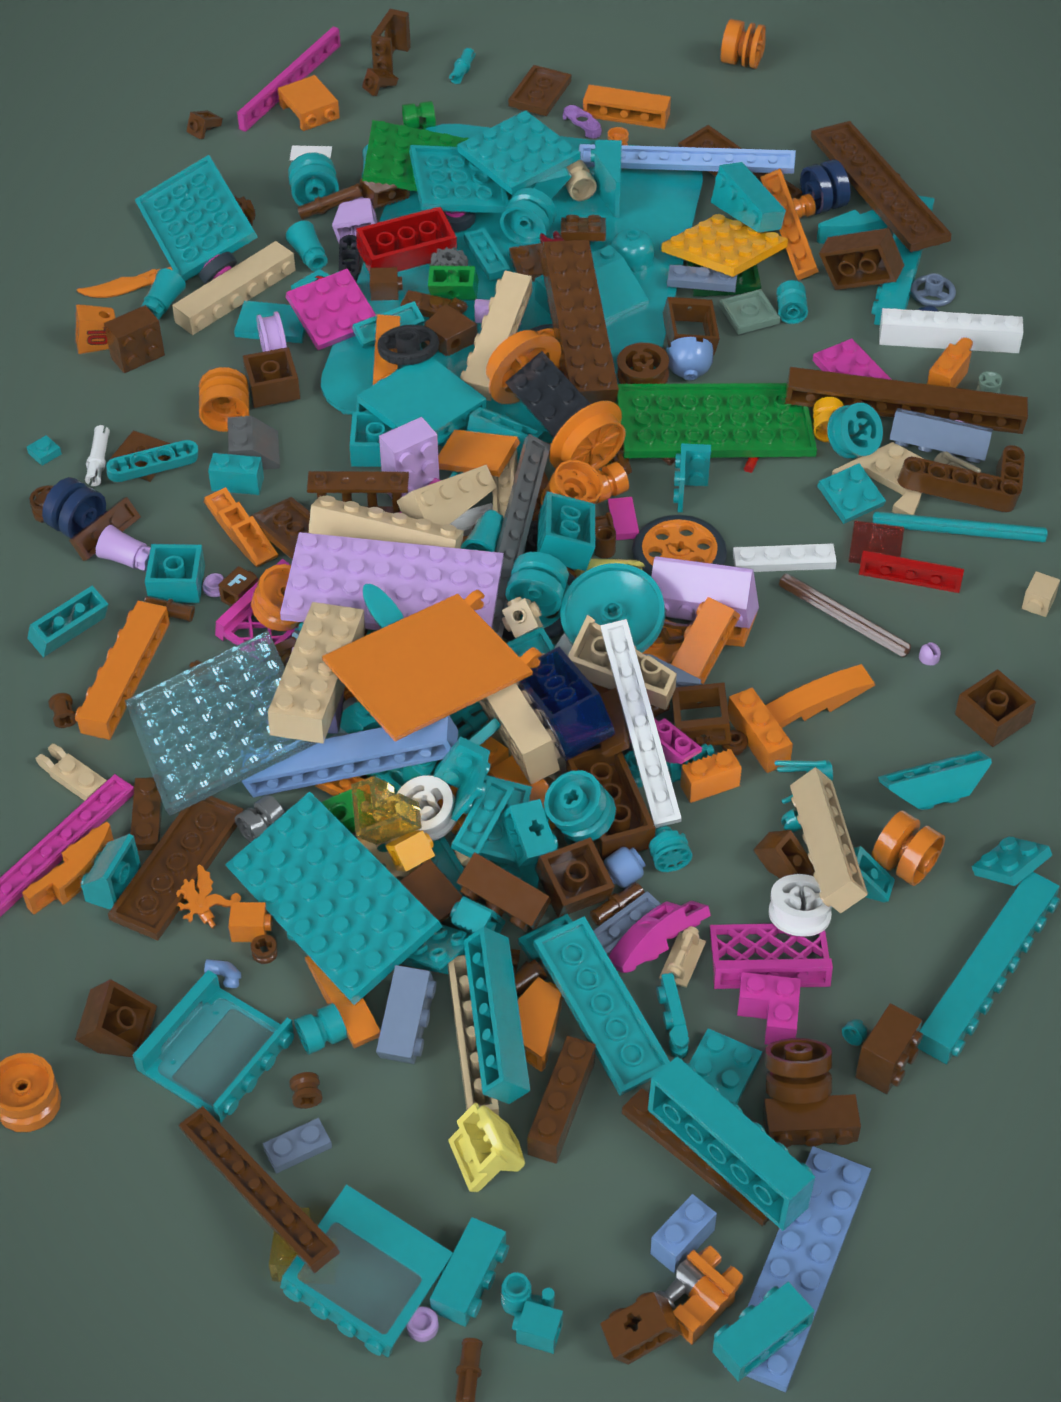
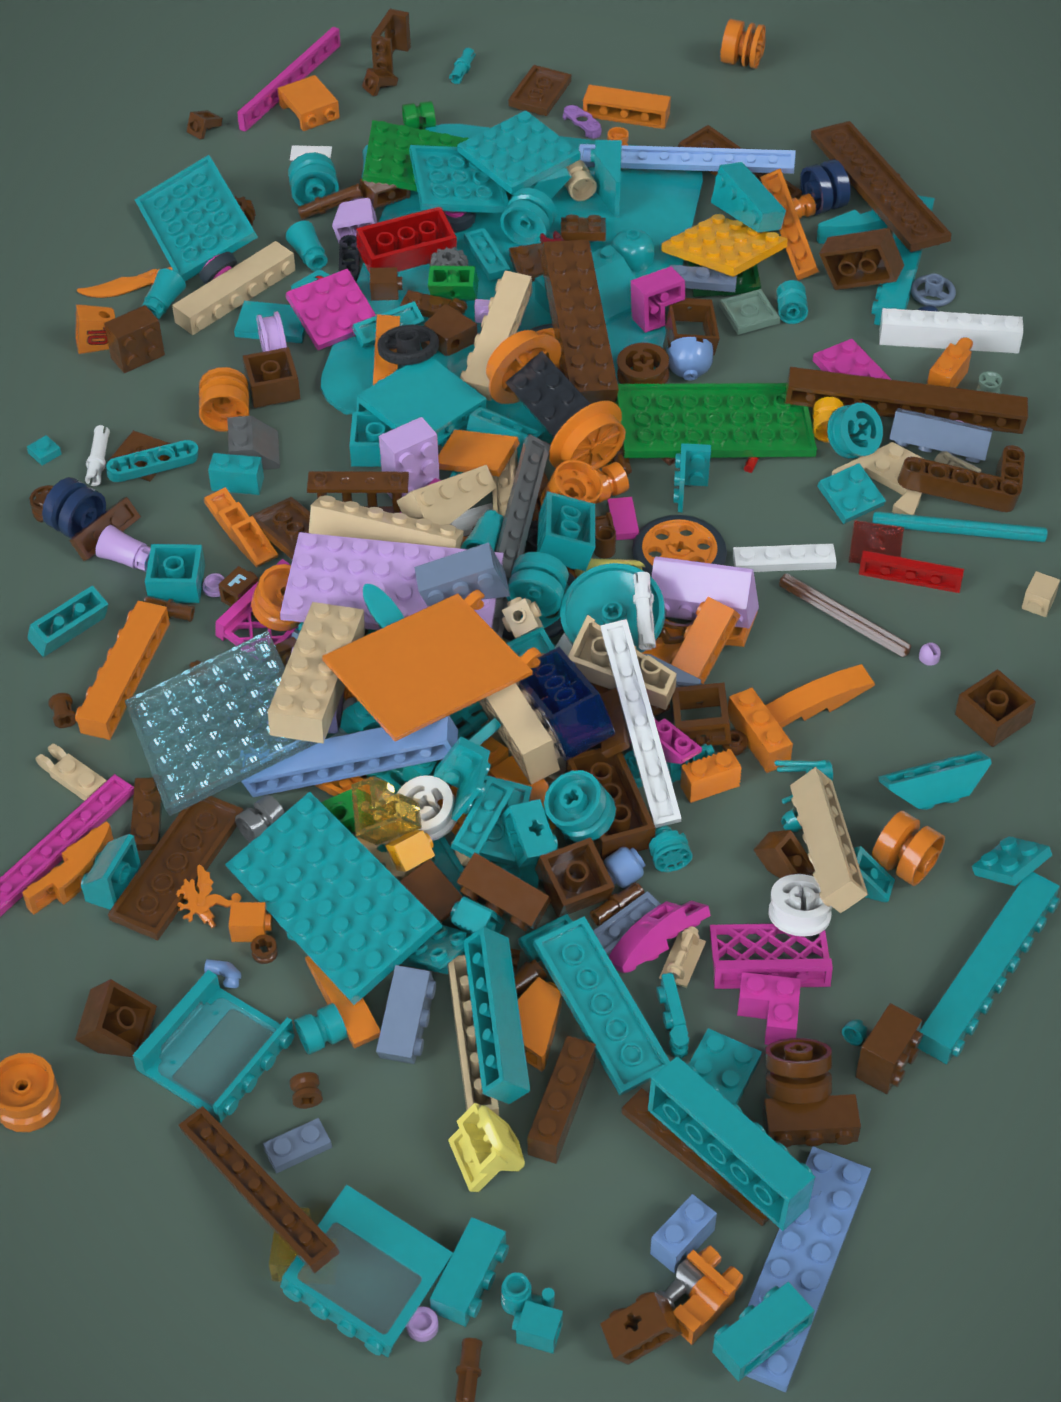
none -> sand blue wedge [414,542,510,606]
none -> dark pink brick [631,266,685,333]
none -> white pin [633,572,656,650]

